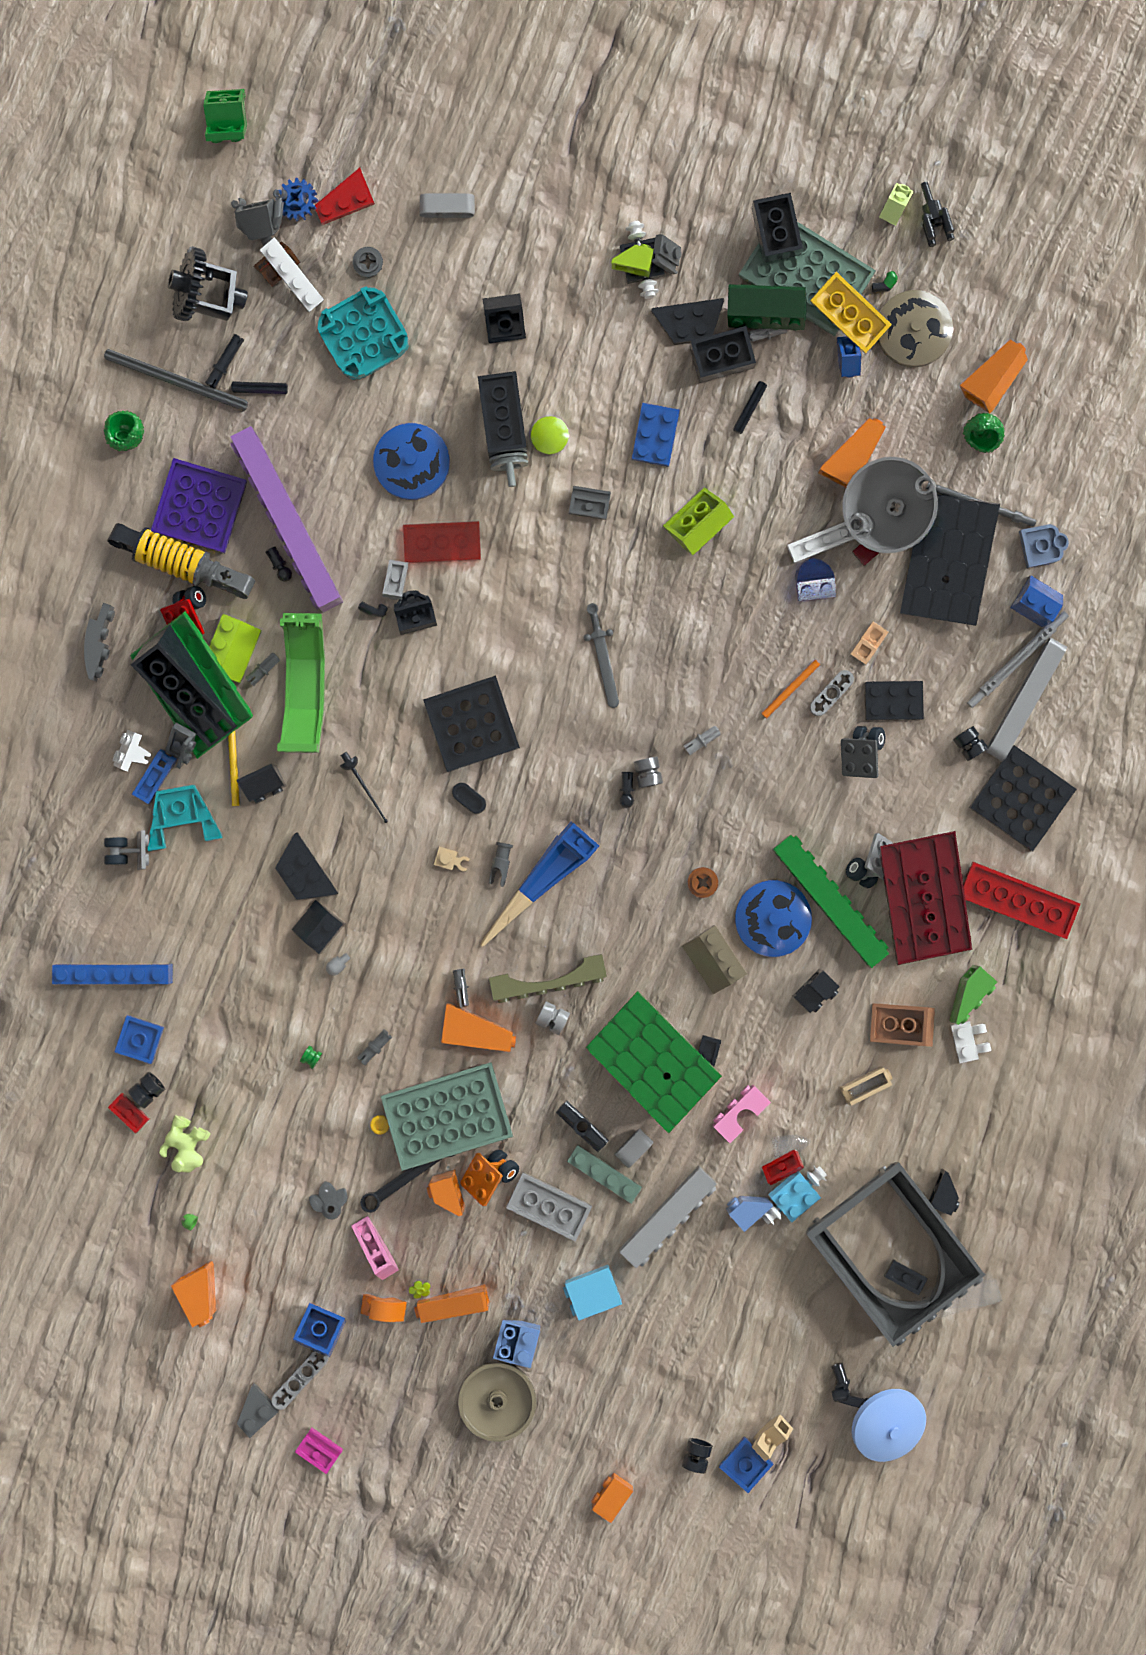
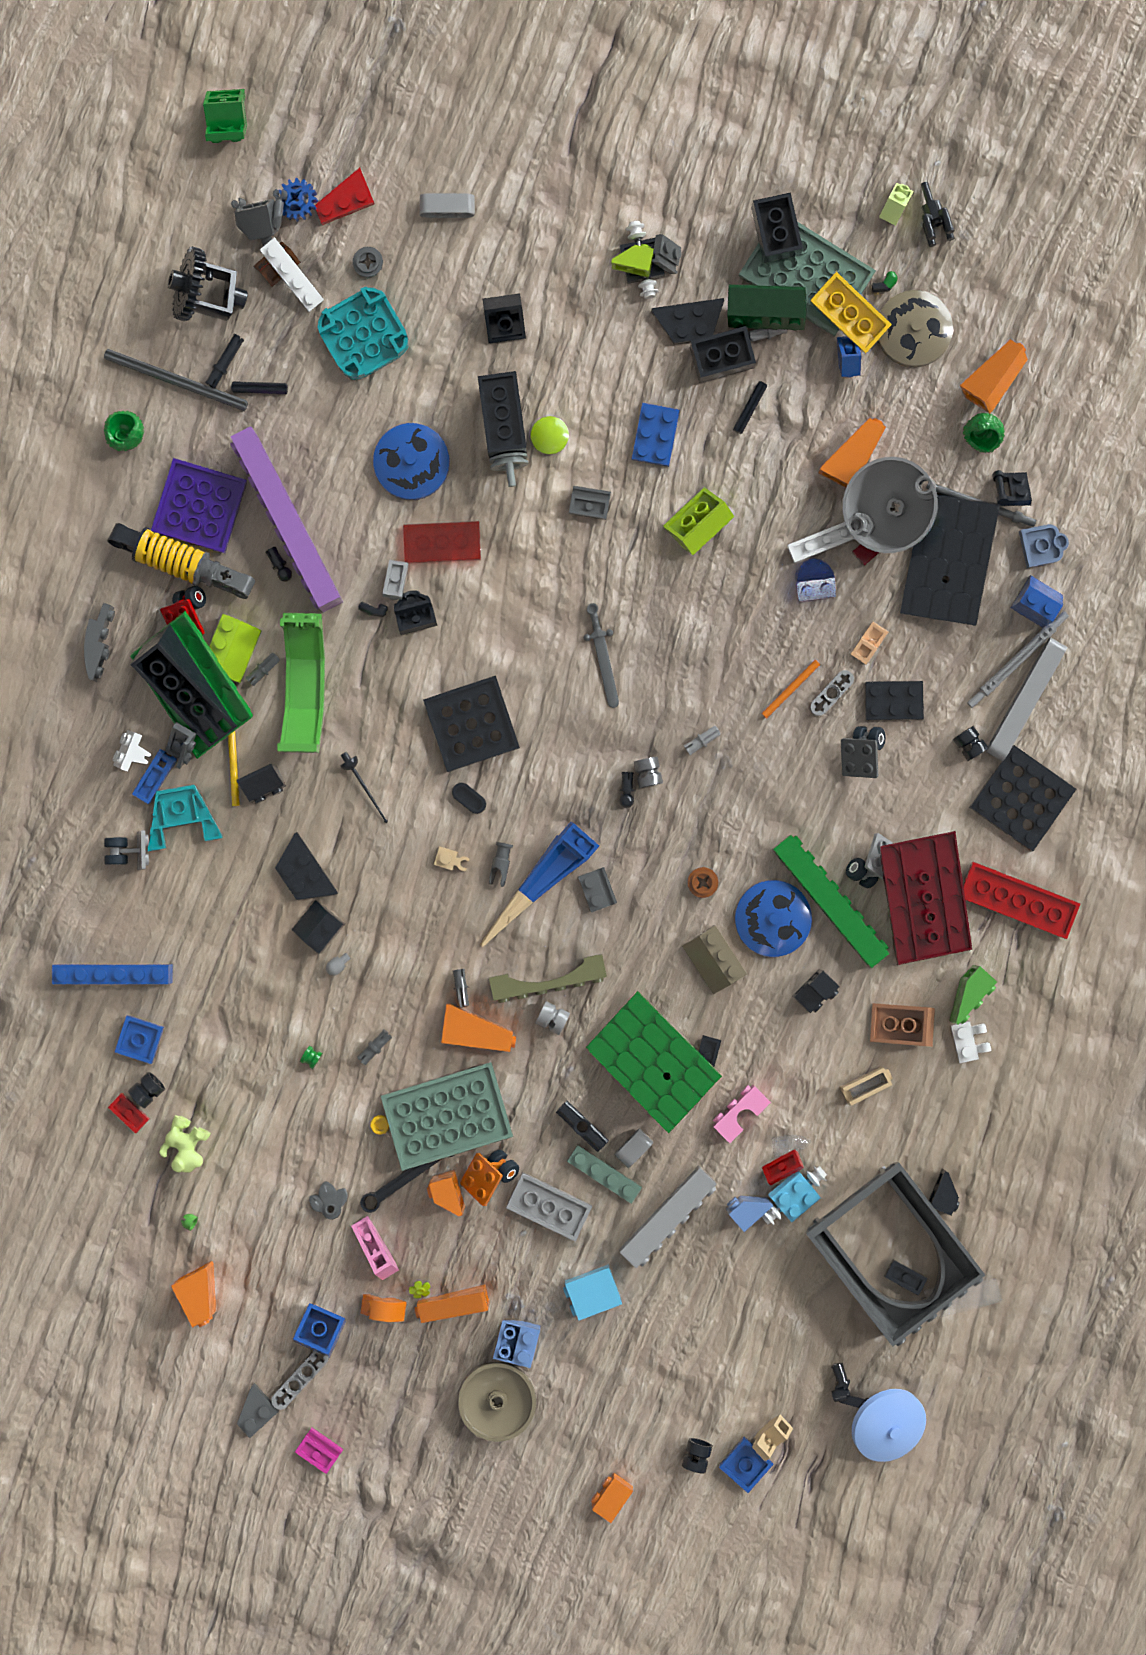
none -> dark grey plate [578,867,617,913]
none -> black plate [992,470,1032,506]

